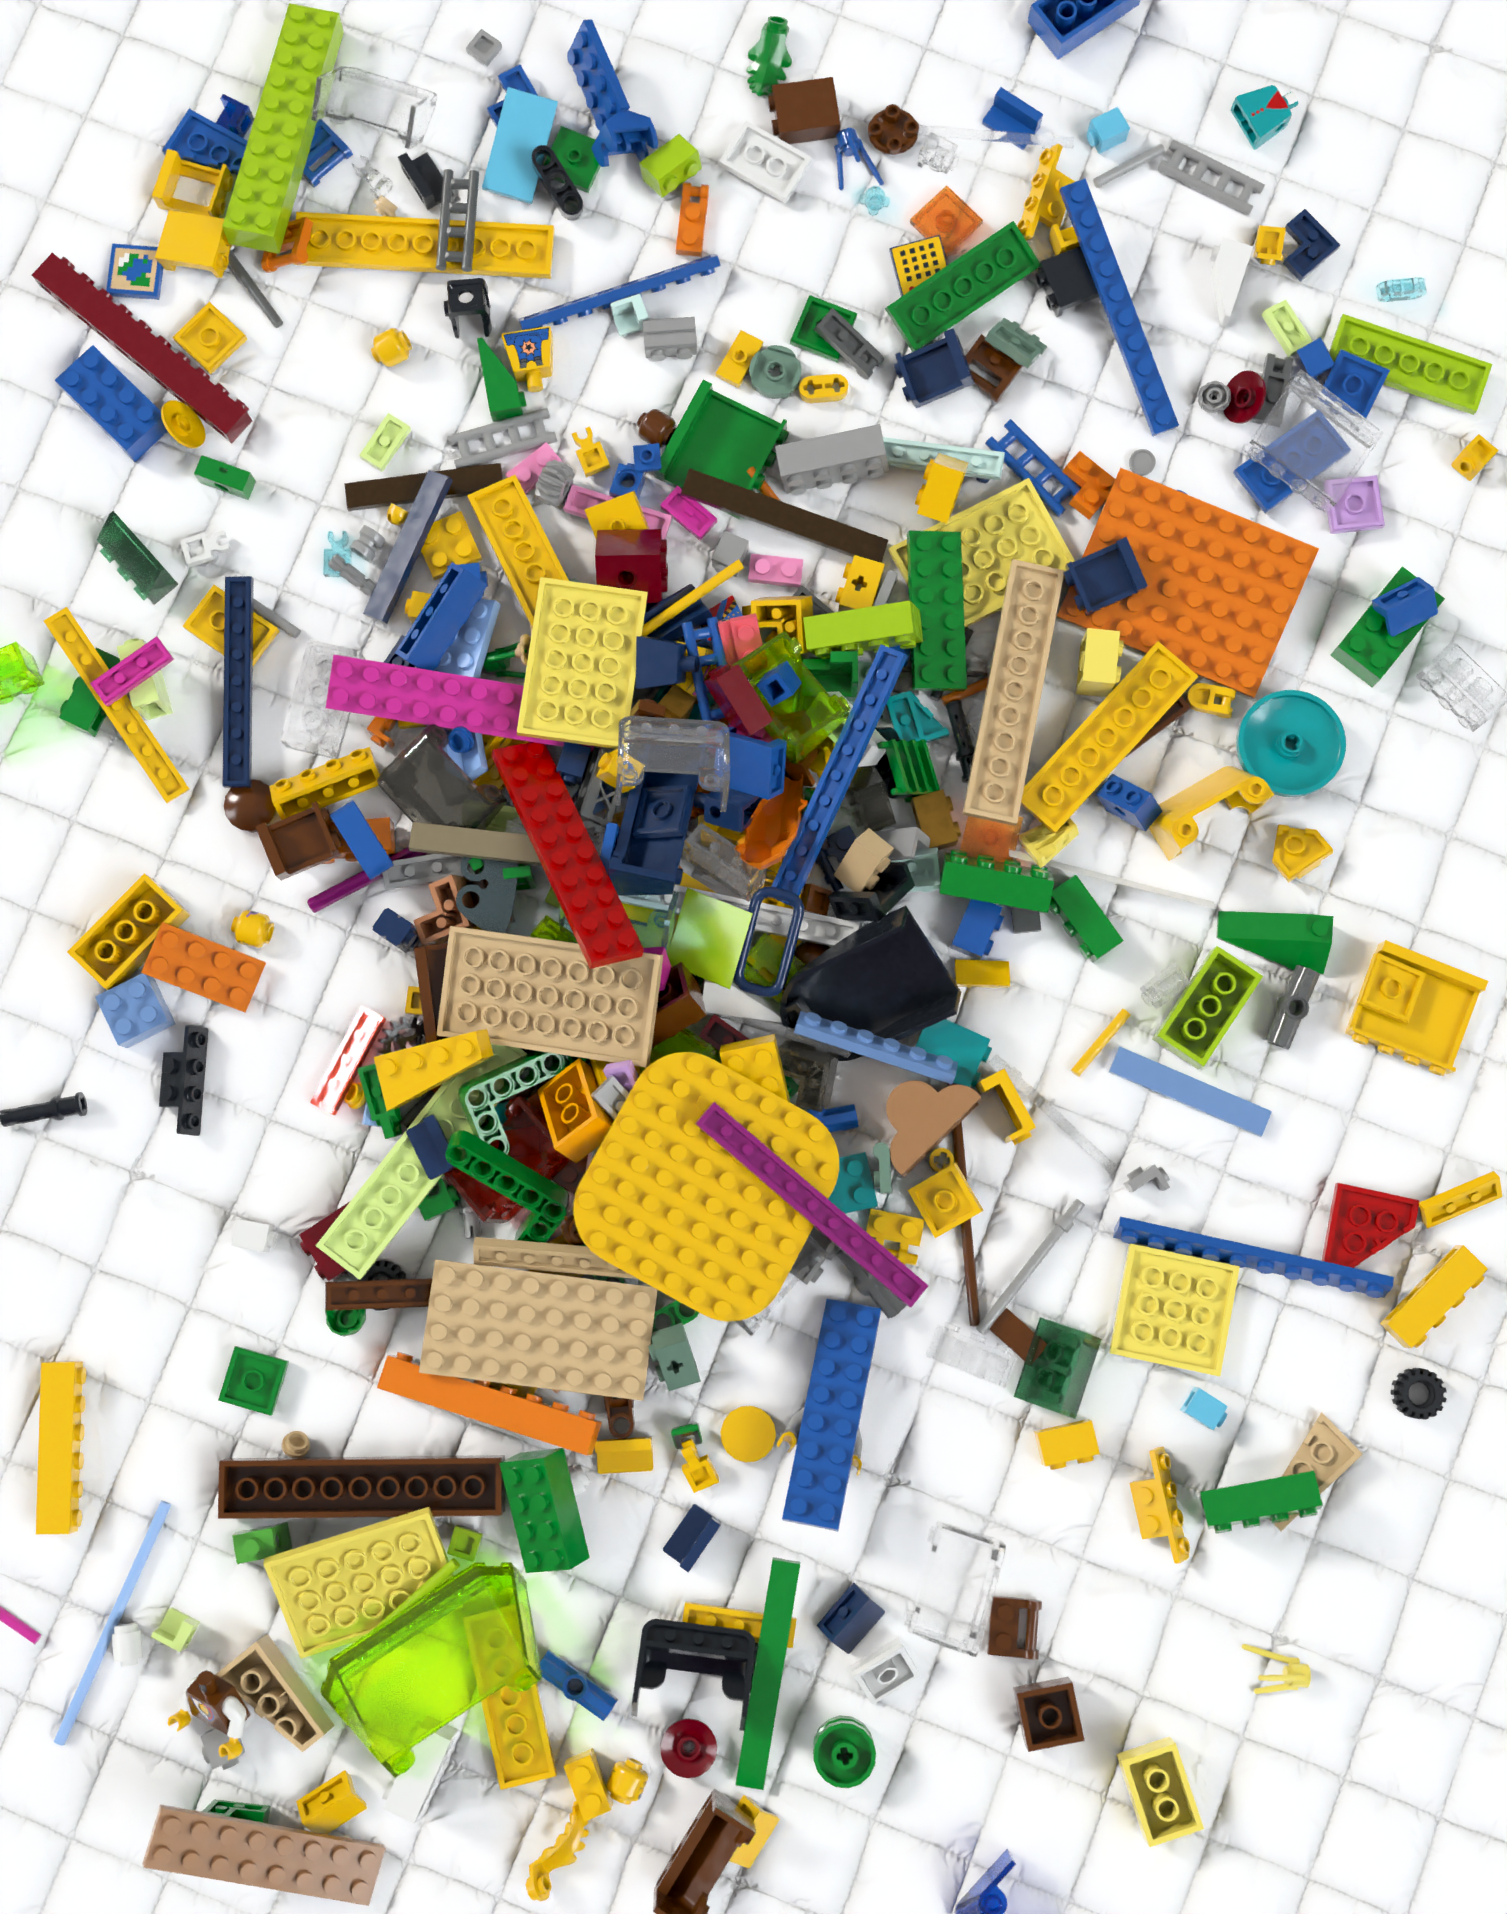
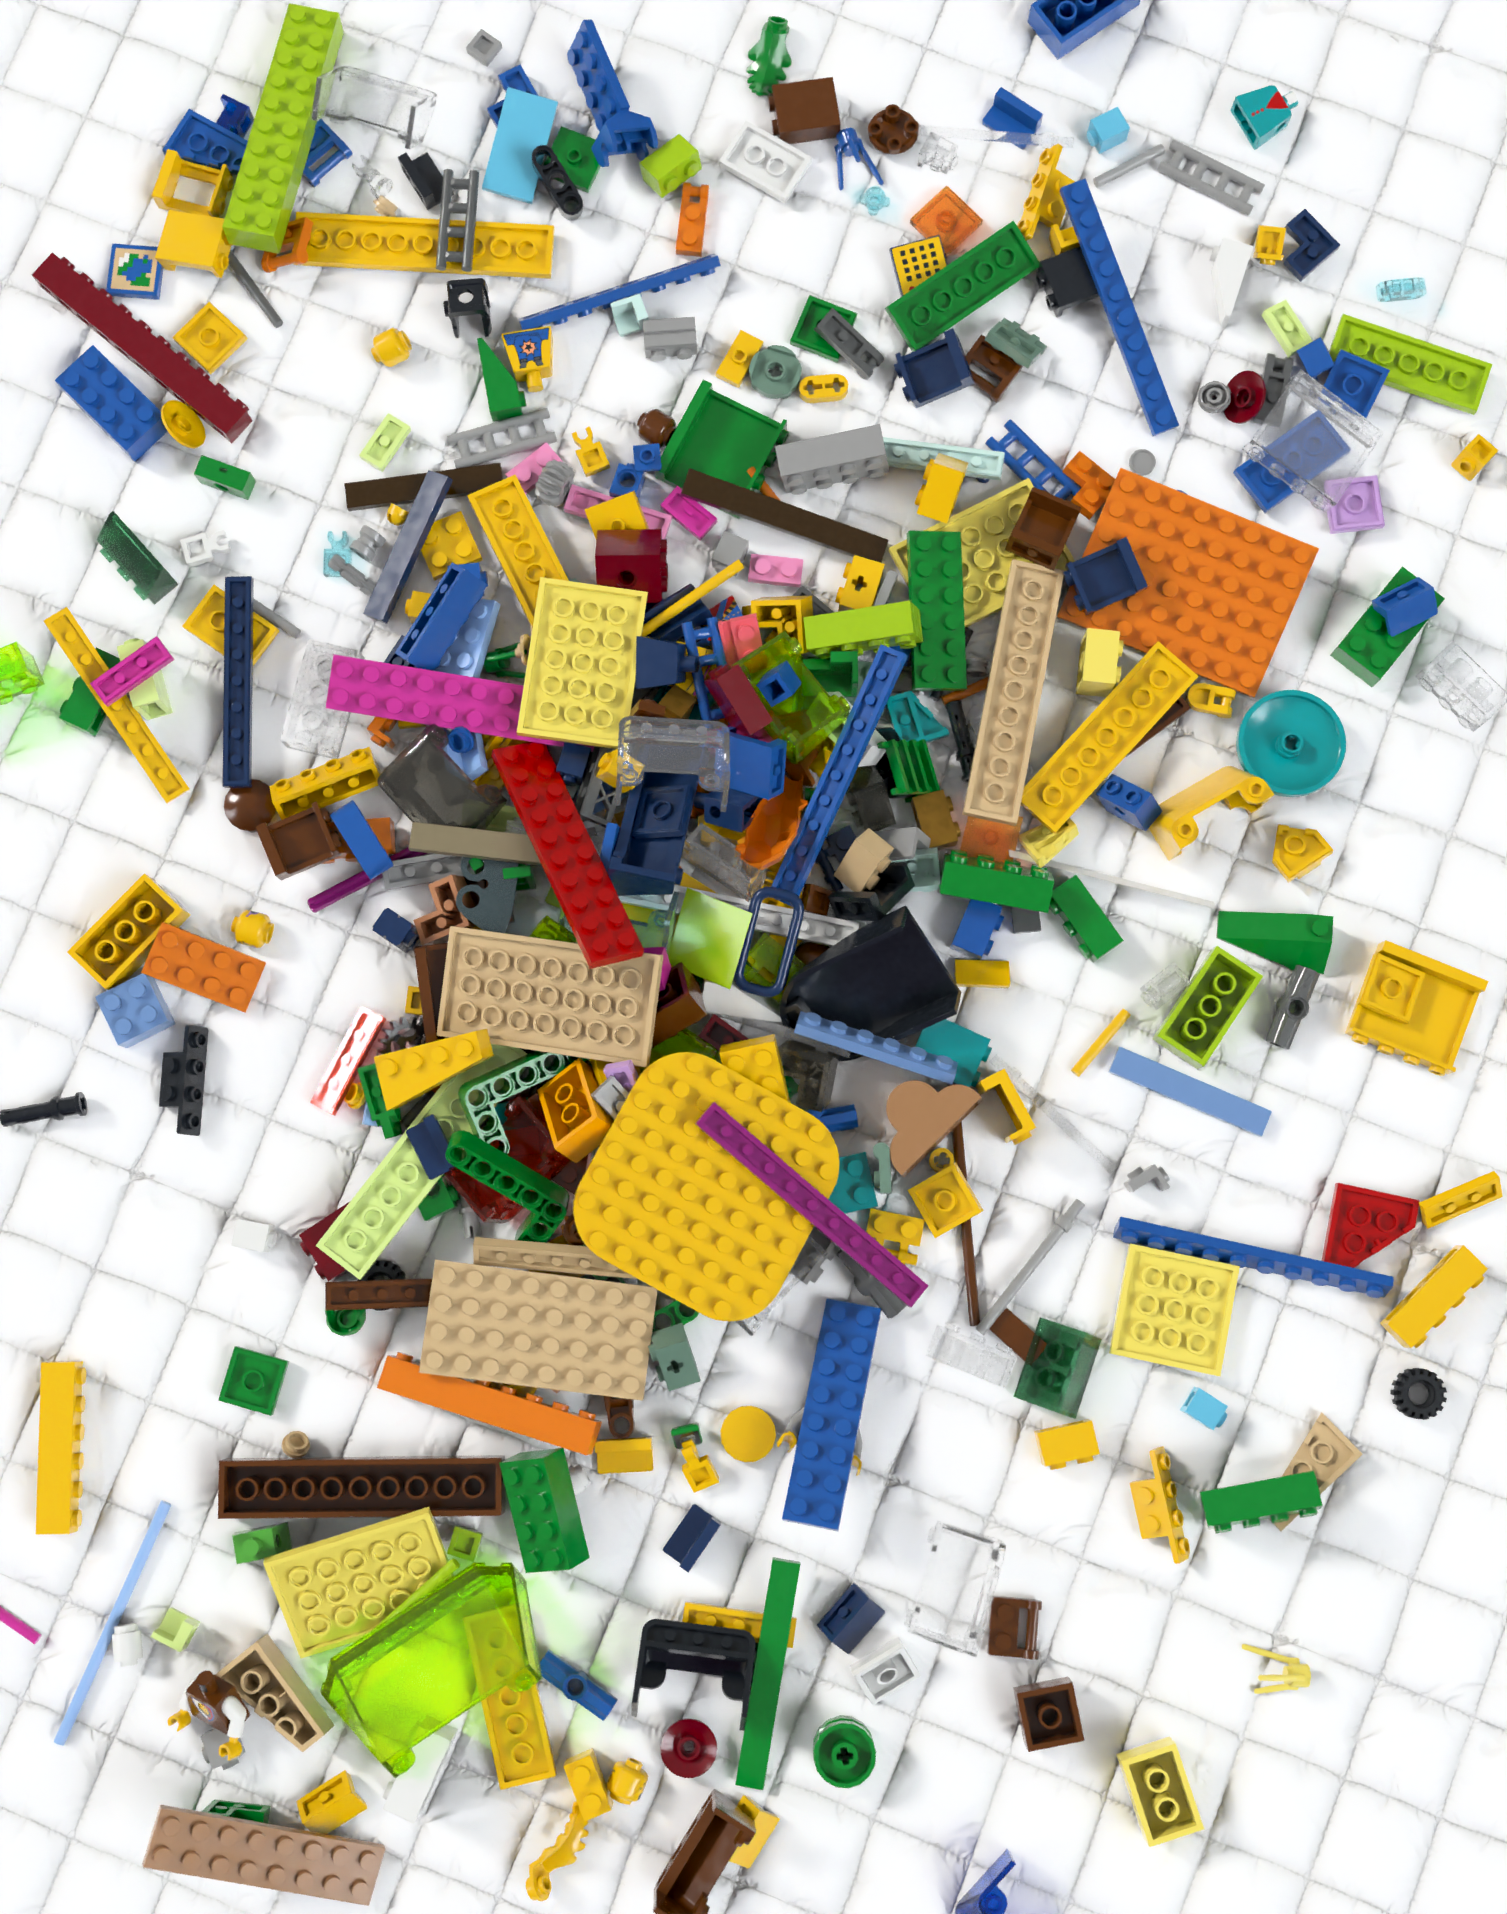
none -> reddish brown panel [1005,487,1081,571]

